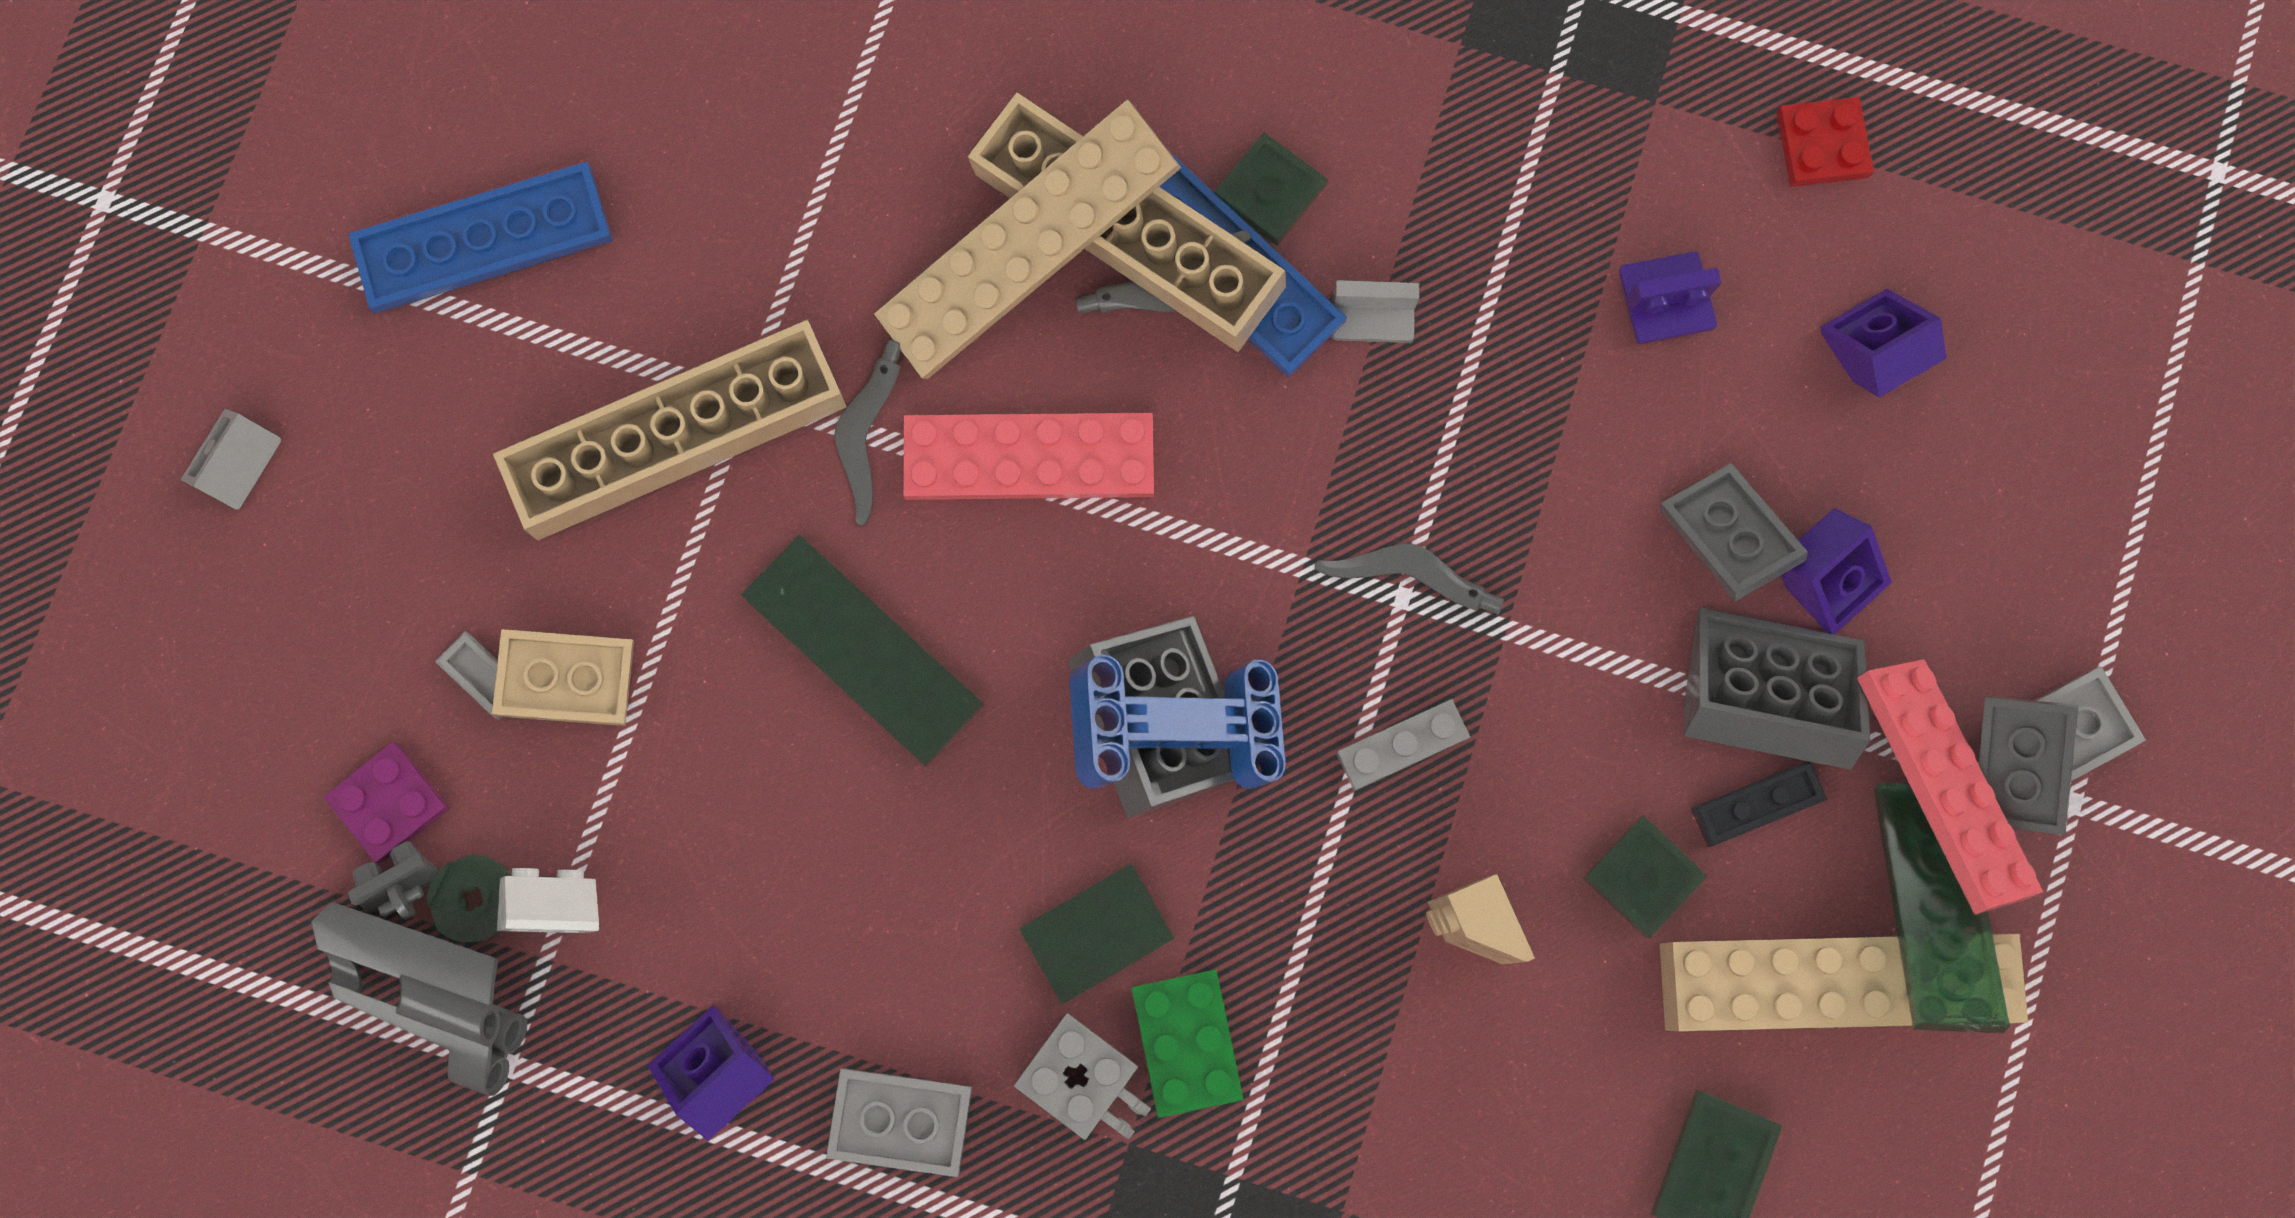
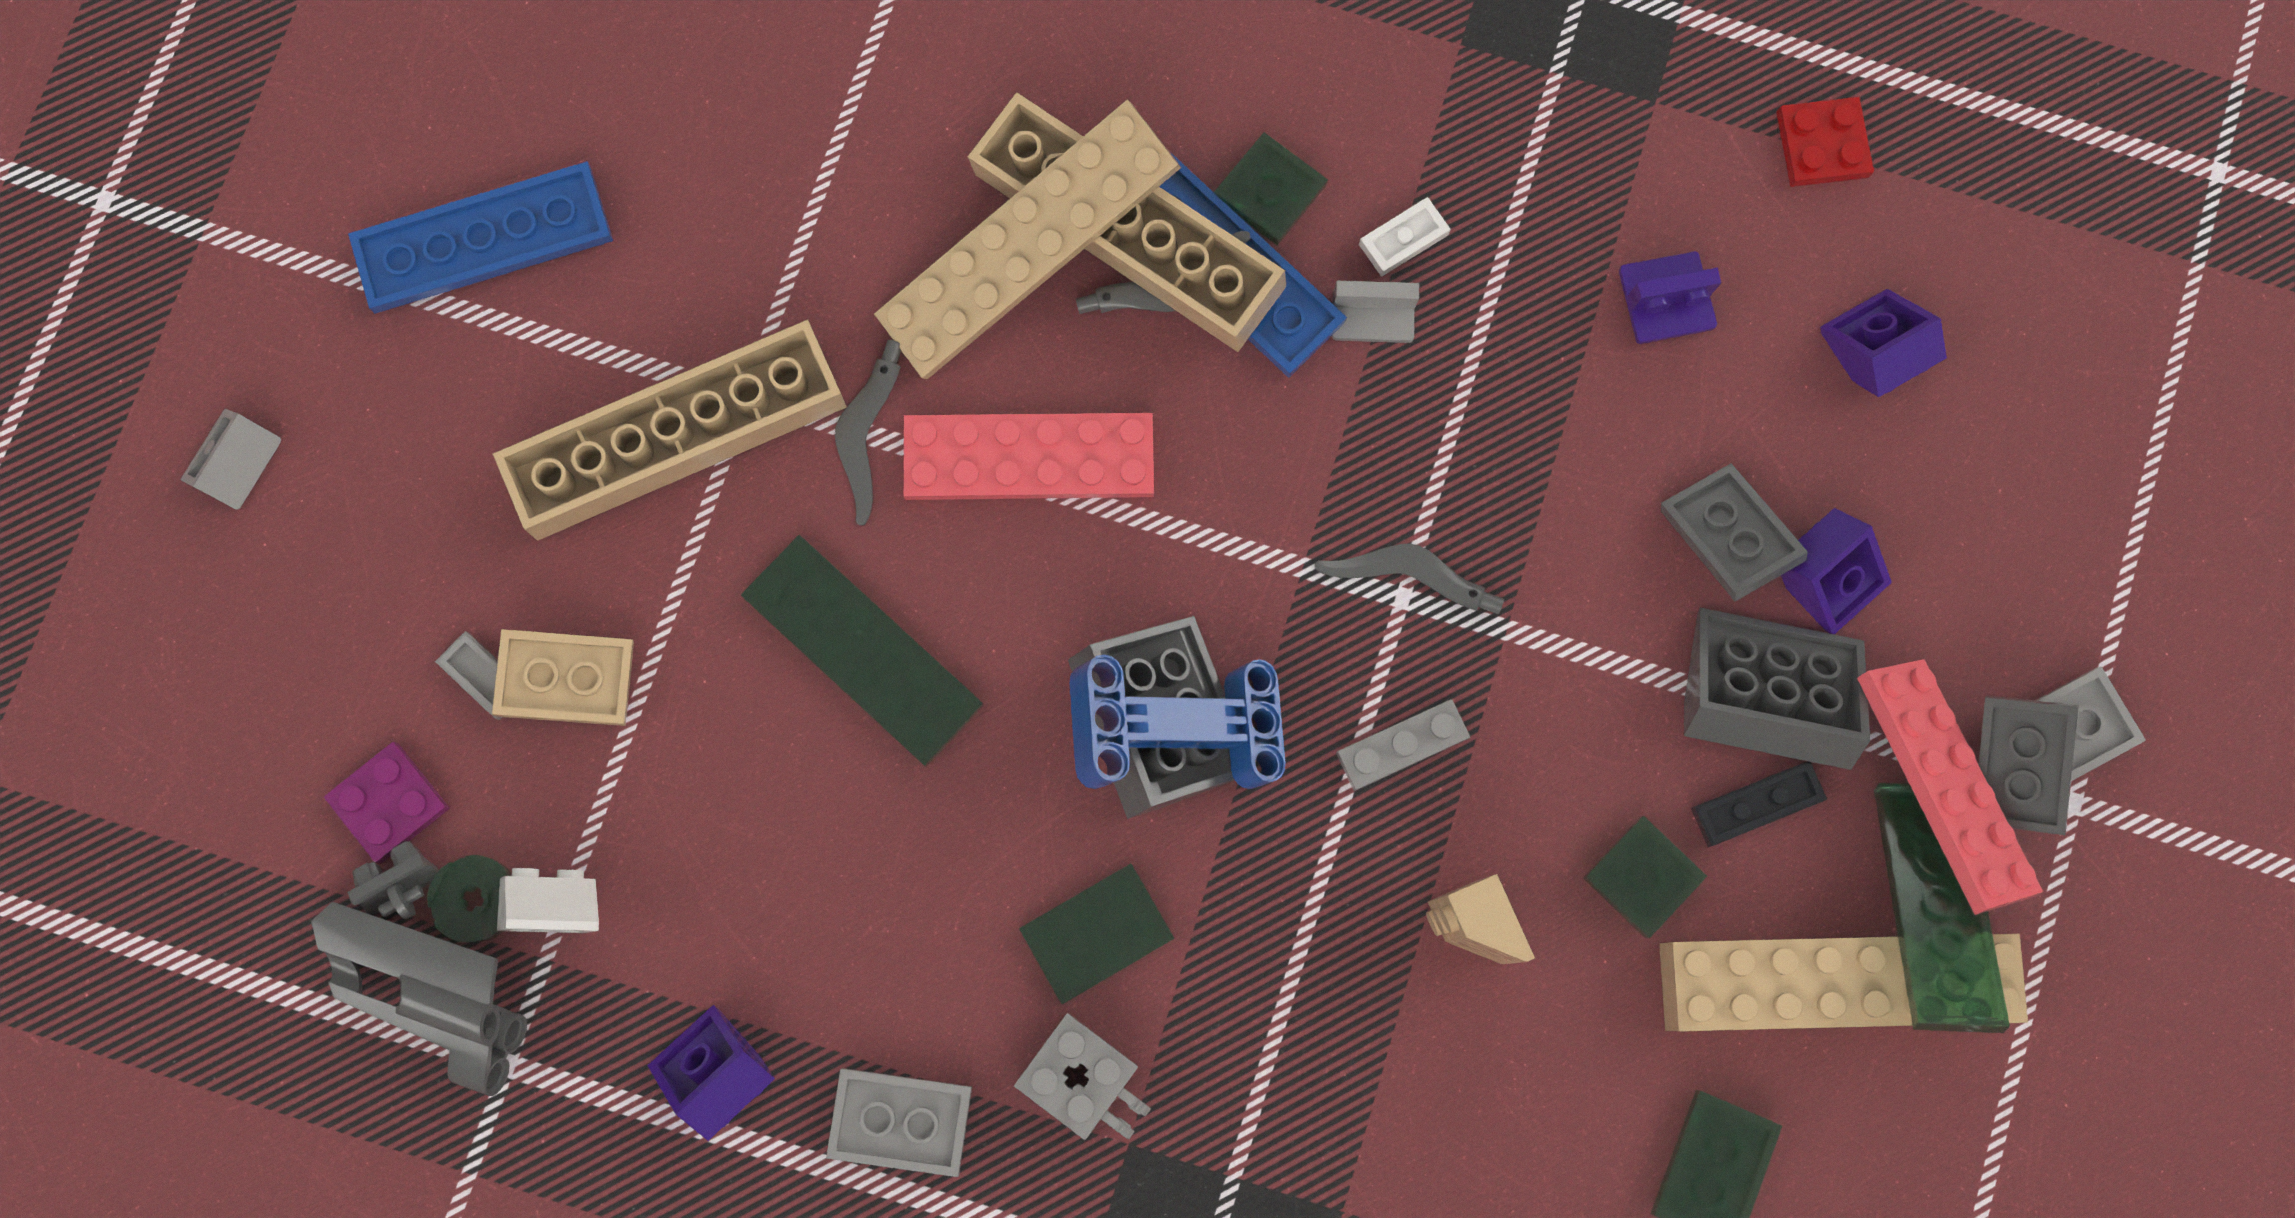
green plate [1131,970,1244,1118] -> none
none -> white plate [1359,197,1451,277]

